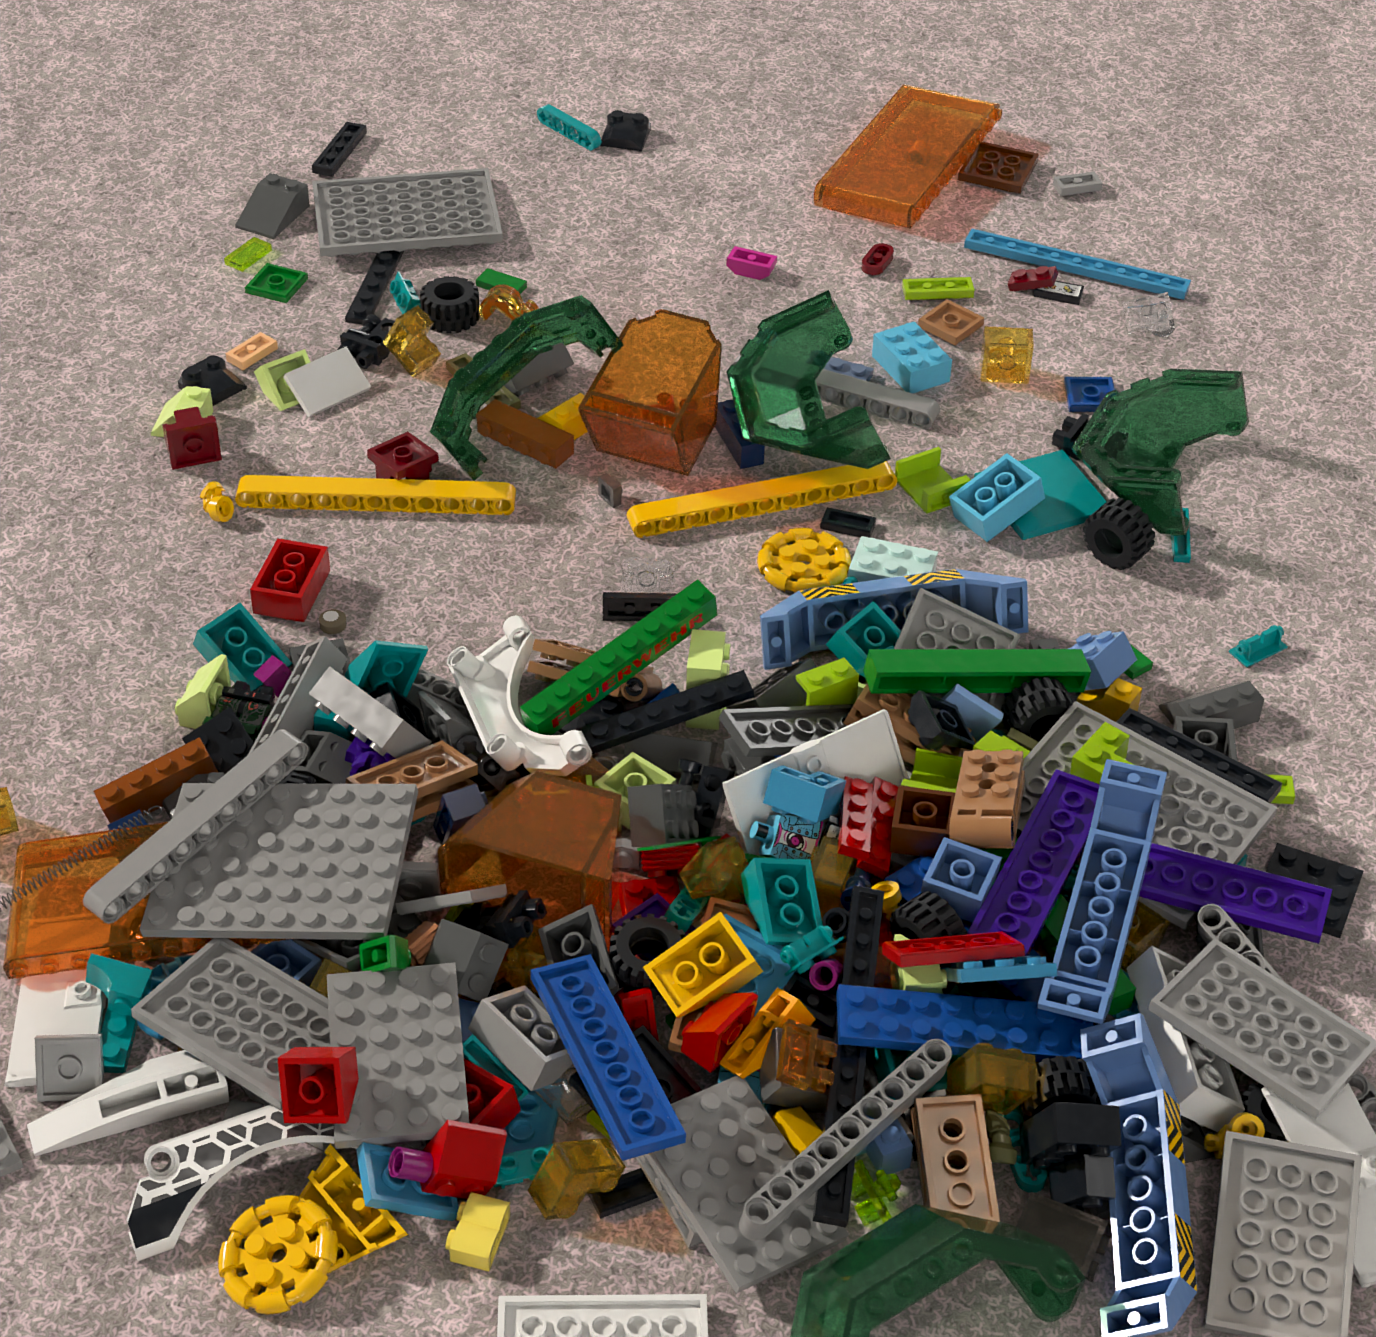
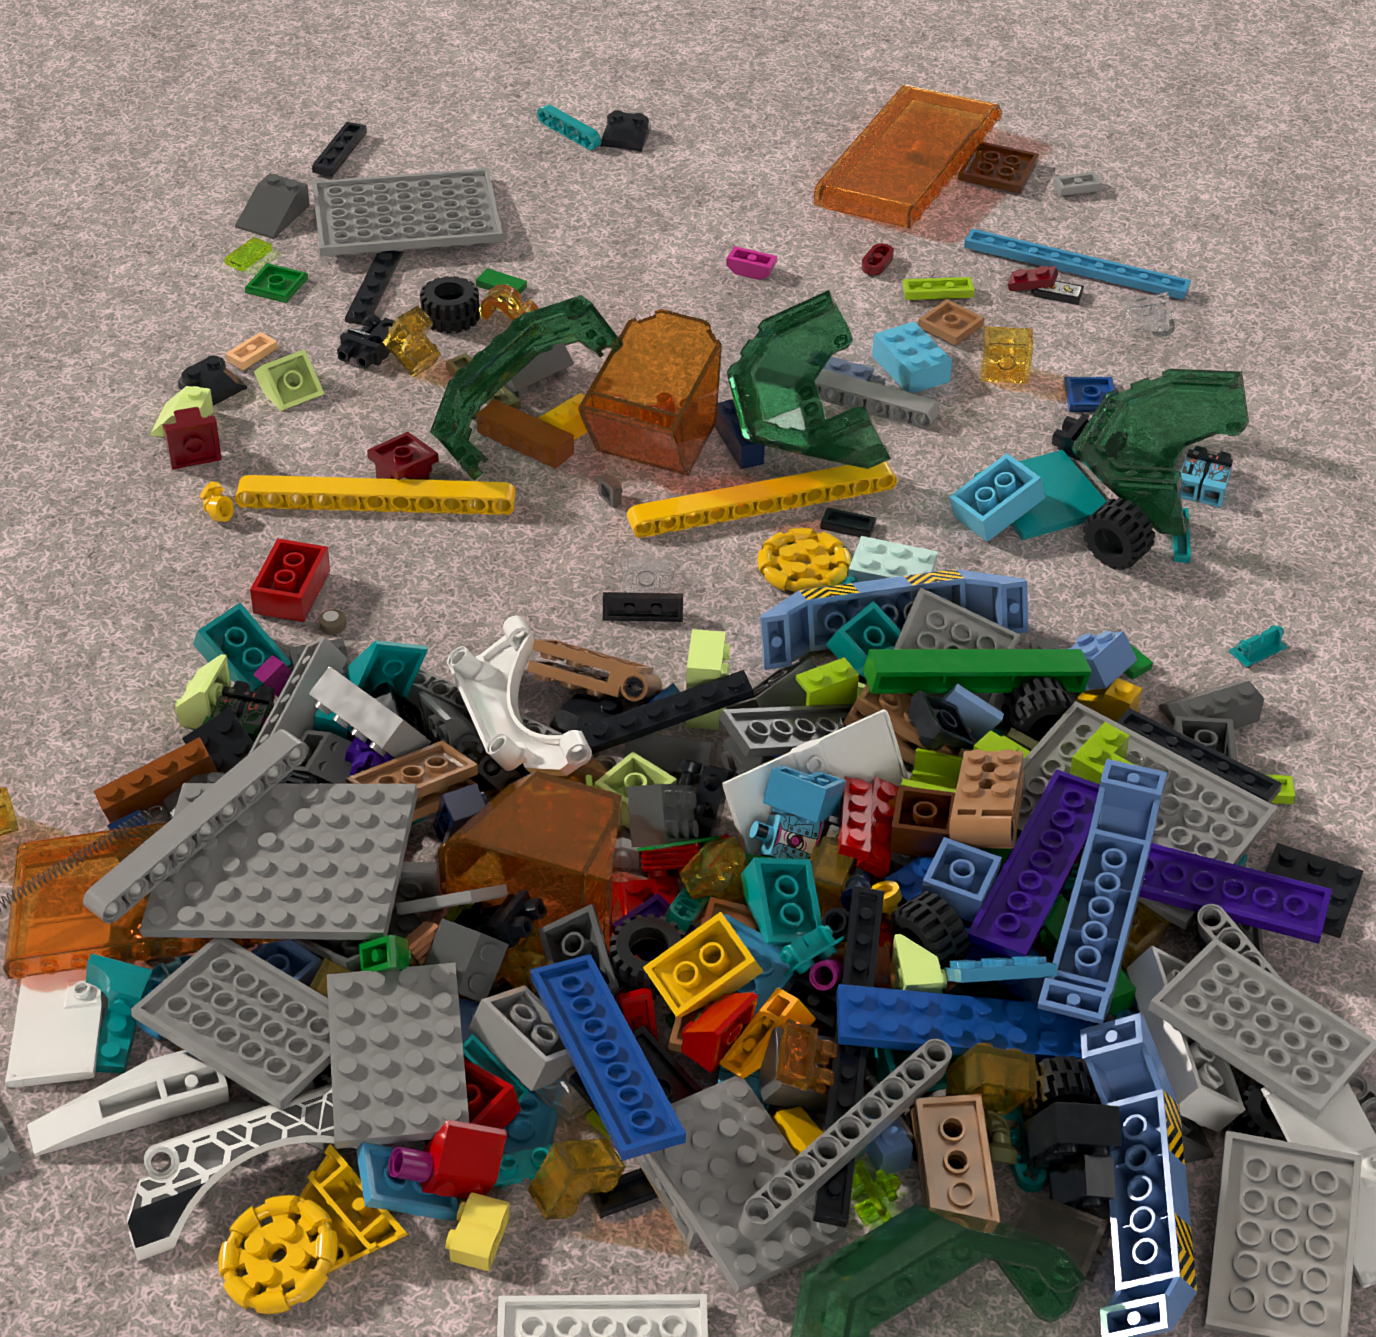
light grey tile [34,1034,104,1102] -> none
red slope [277,1047,359,1124] -> none
white tile [283,346,371,417] -> none
teal hinge [390,271,421,316] -> none
green brick [520,579,718,735] -> none
red tile [882,931,1025,967] -> none
lime panel [895,447,971,514] -> none
yellow arm [1204,1112,1265,1159] -> none
none -> hips [1173,446,1233,507]

